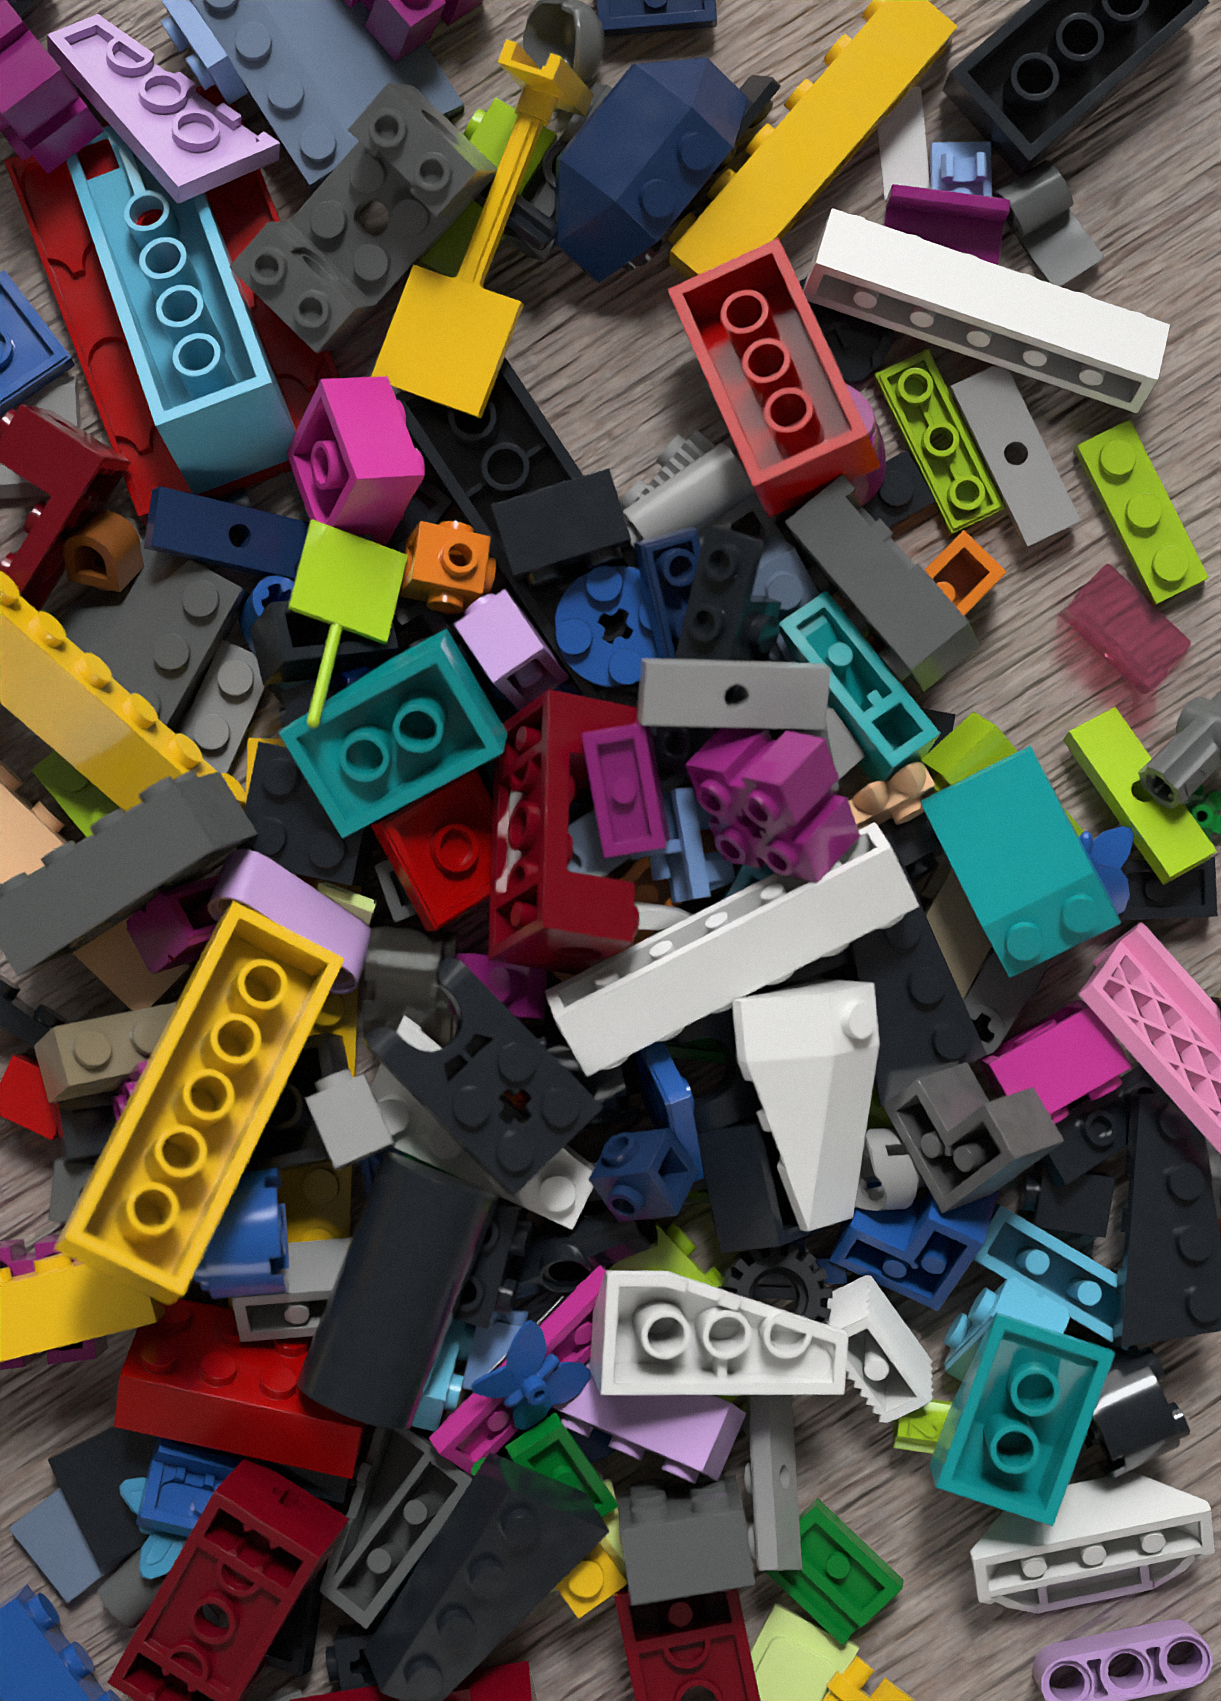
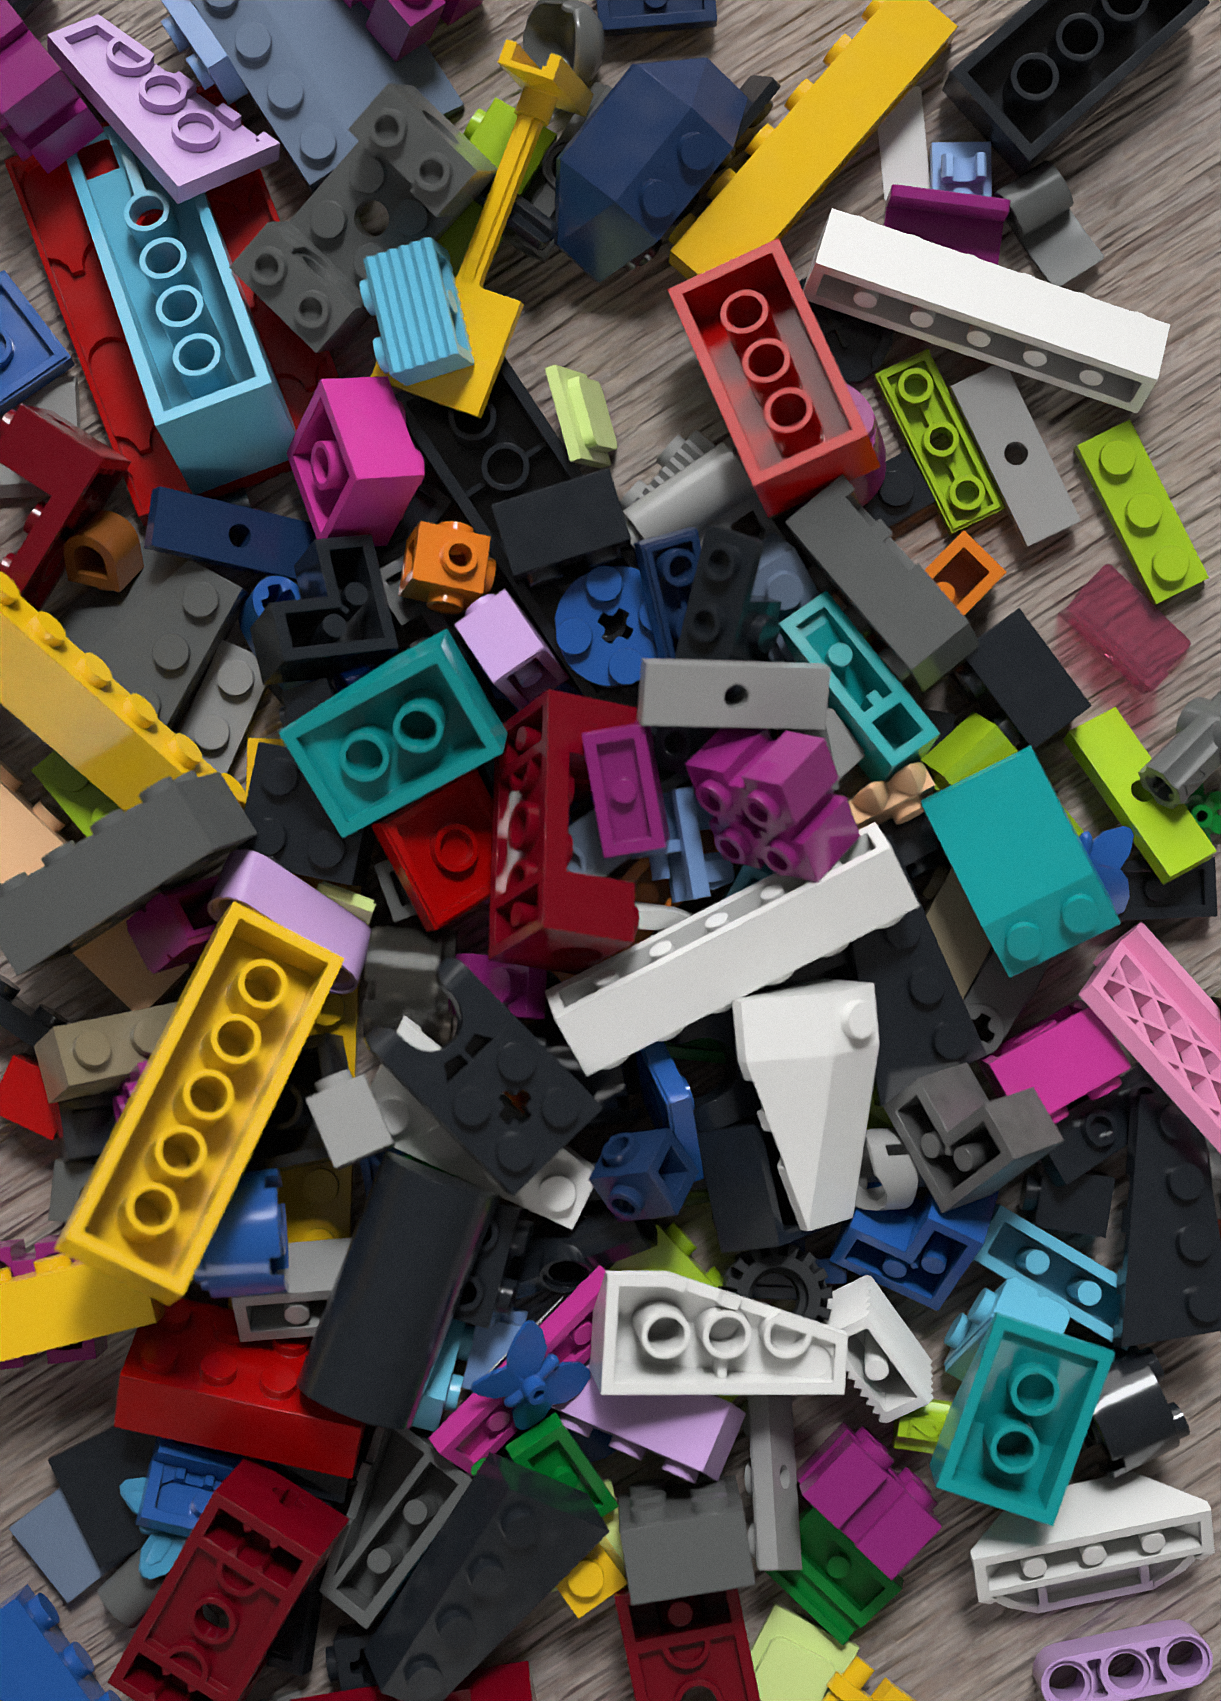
lime piece [288,519,408,728] -> none
none -> medium azure brick [360,237,475,386]
none -> yellowish green piece [545,365,617,468]
none -> magenta brick [796,1421,942,1580]
none -> black brick [947,608,1092,751]

